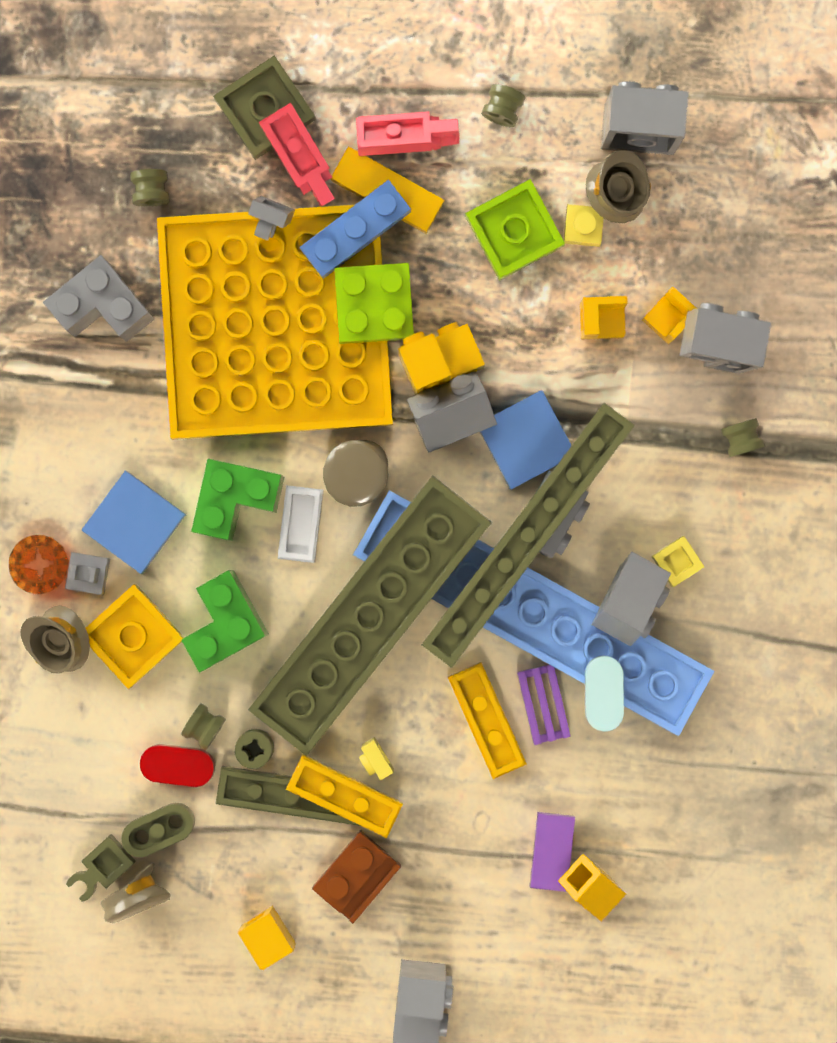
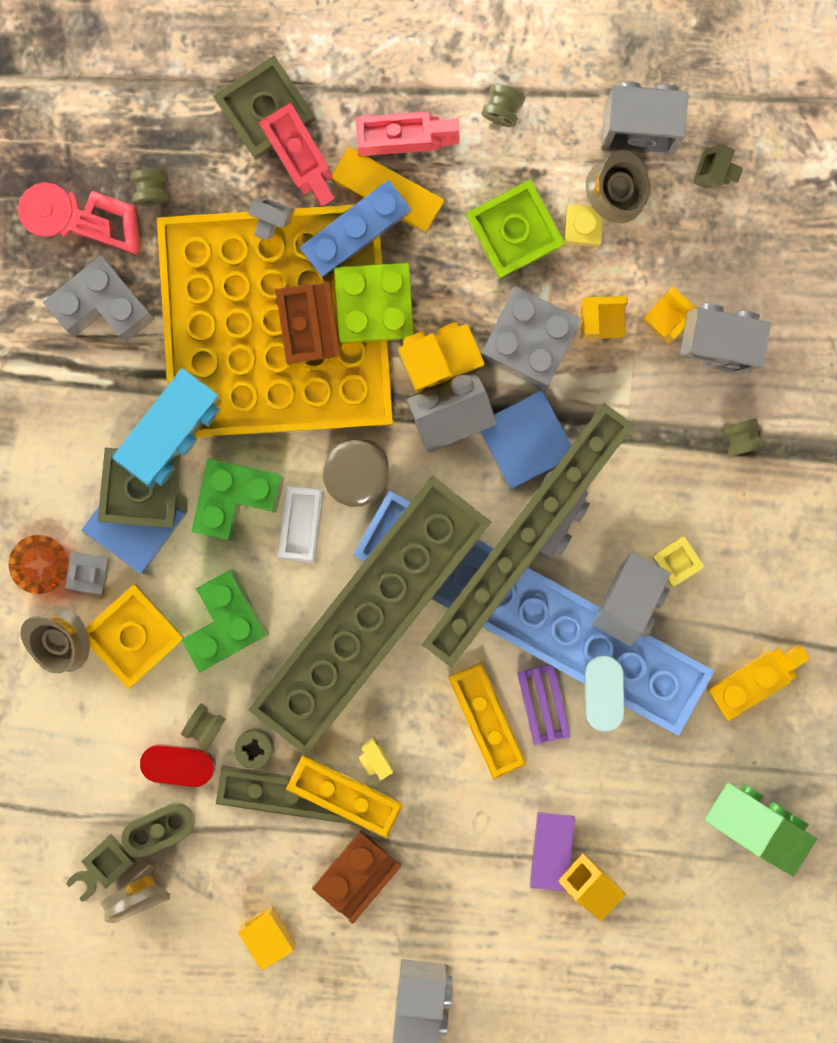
none -> coral piece [18,182,140,256]
none -> olive plate [97,447,181,529]
none -> medium azure brick [112,368,221,489]
none -> dark orange plate [275,281,341,365]
none -> light grey brick [481,286,582,391]
none -> olive tile [693,144,743,189]
none -> brick [704,782,817,877]
none -> yellow hinge [706,645,810,722]

